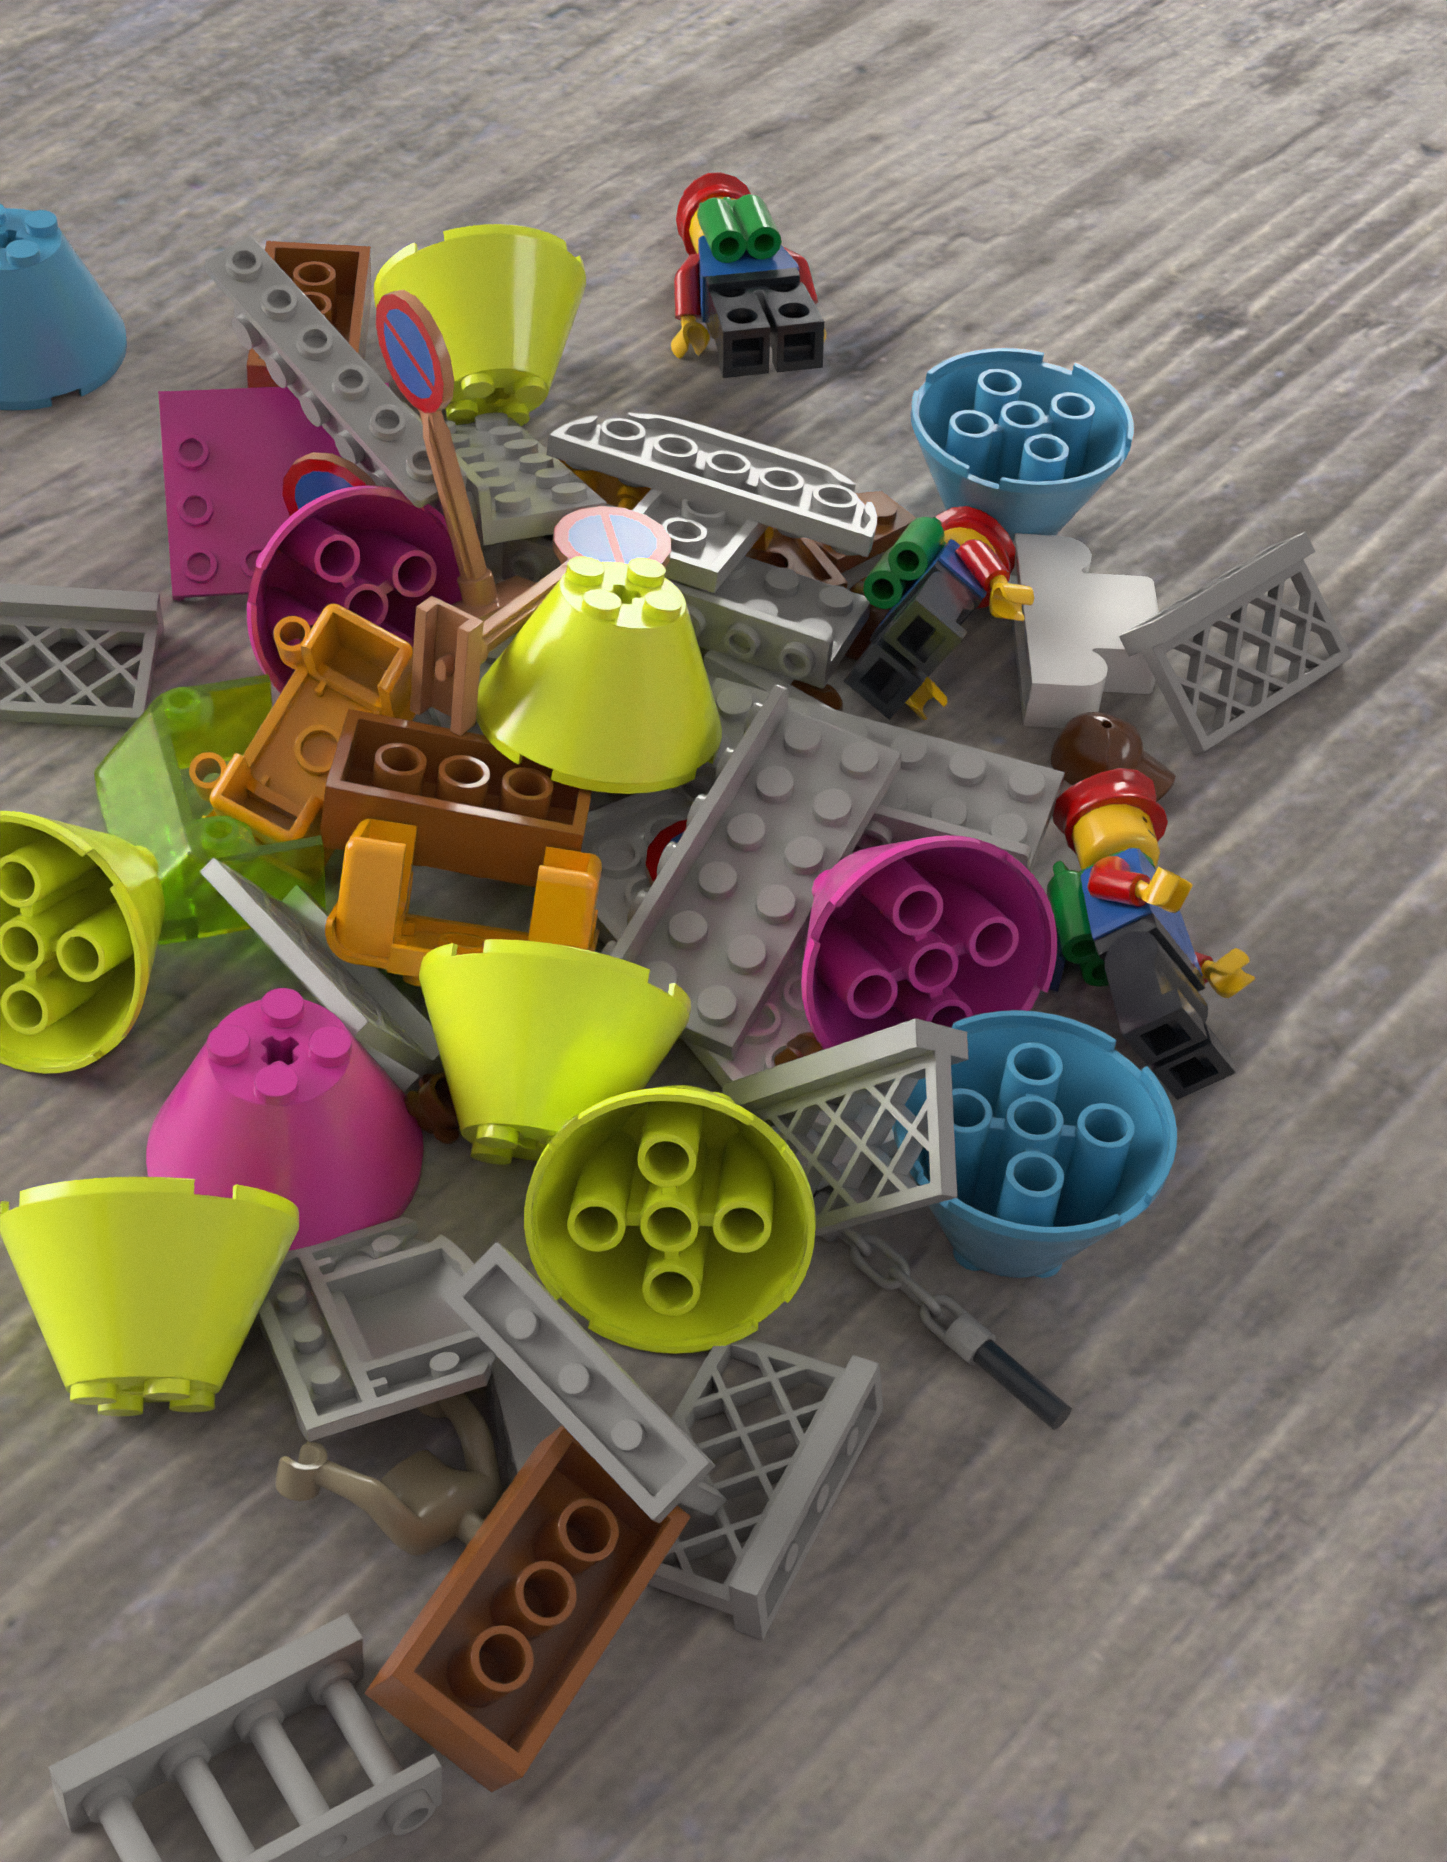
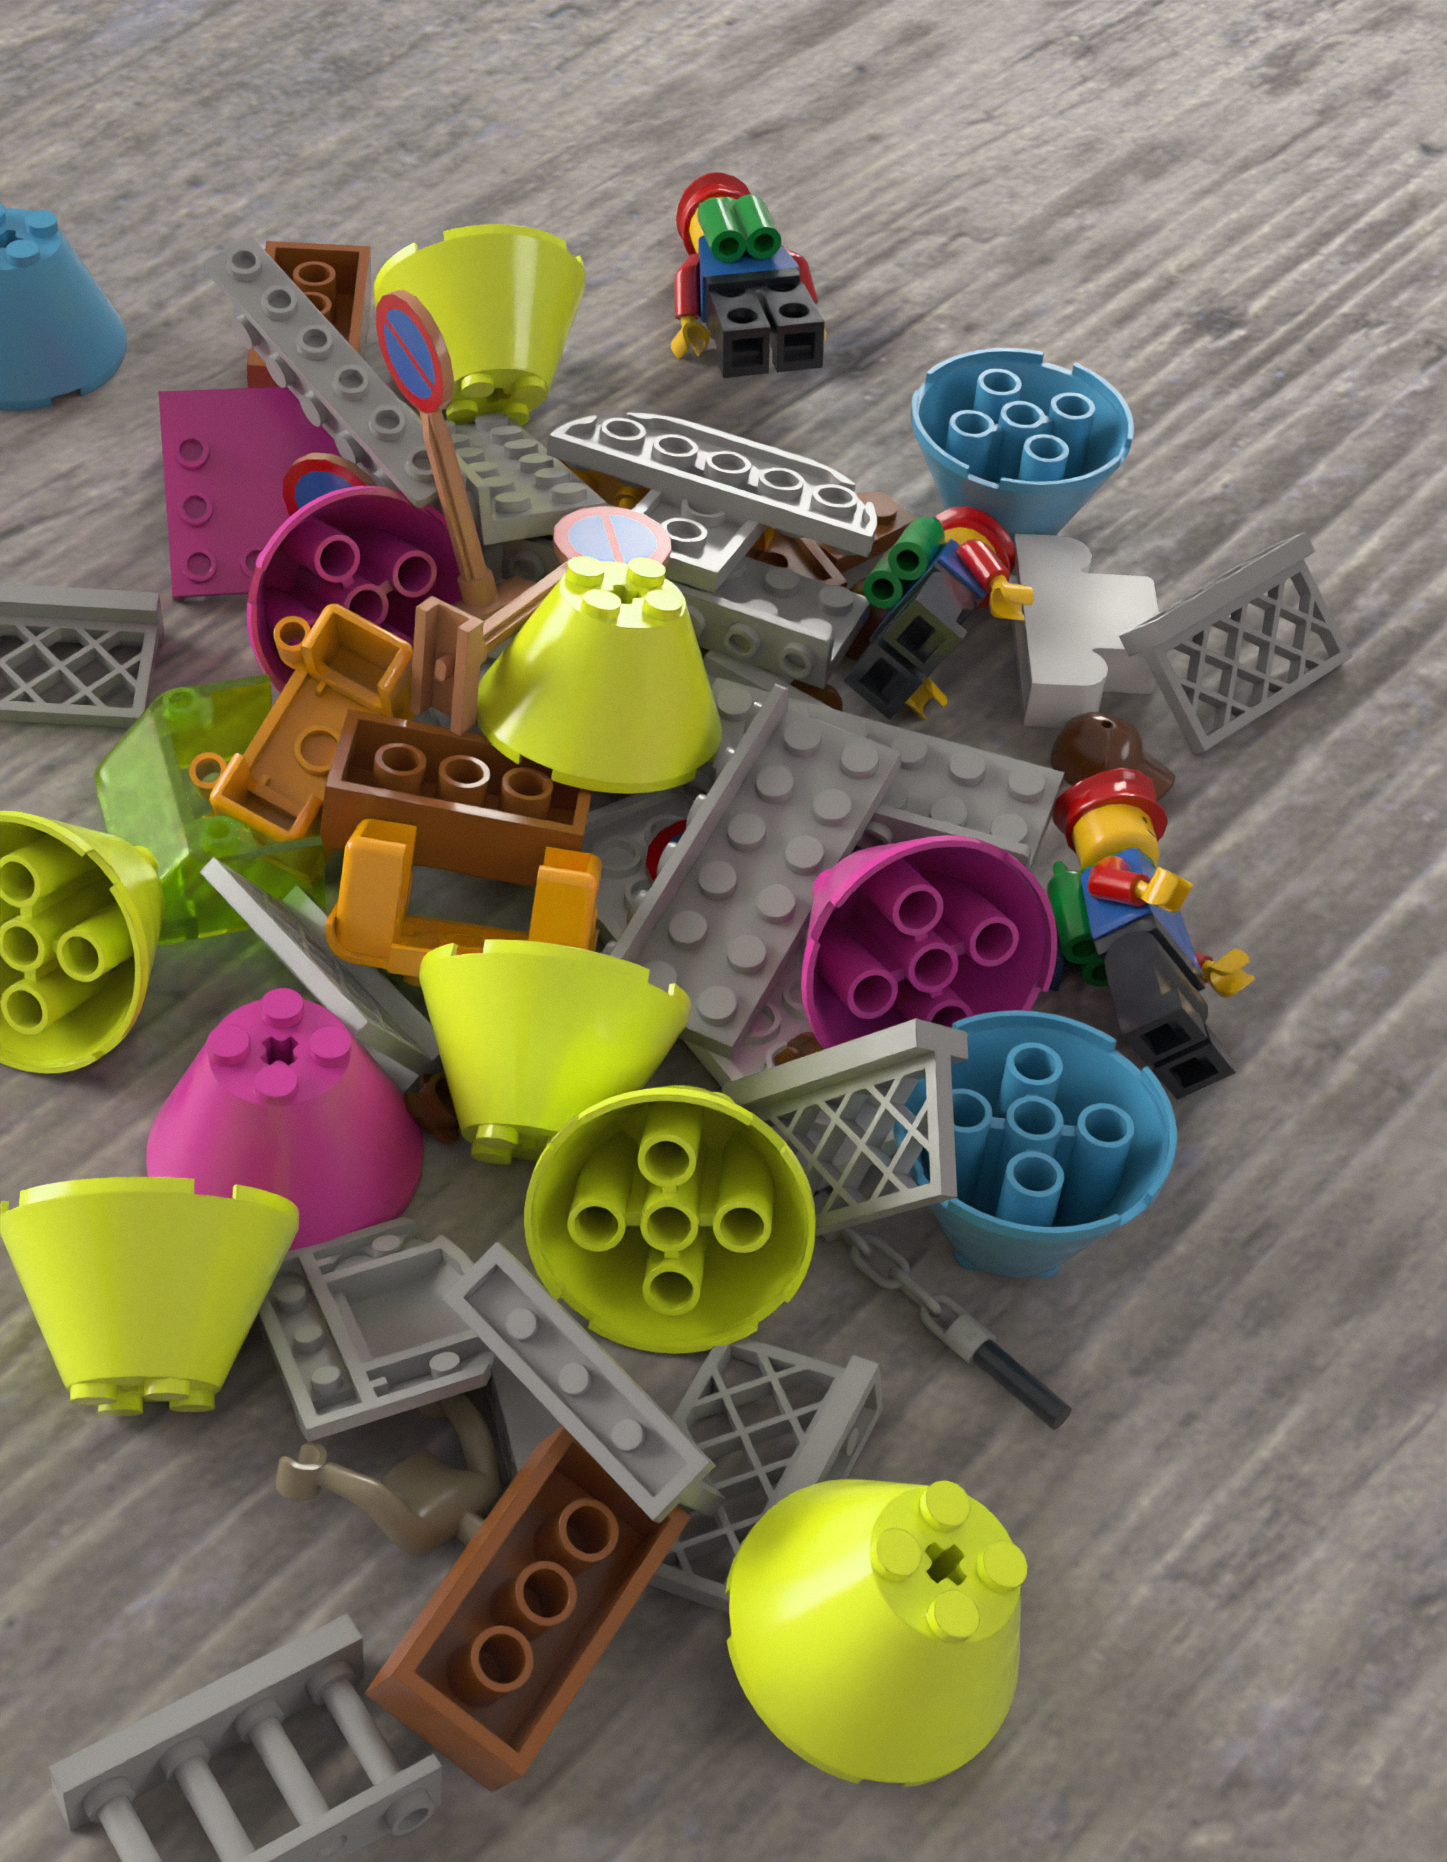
none -> neon yellow cone [725,1479,1028,1788]

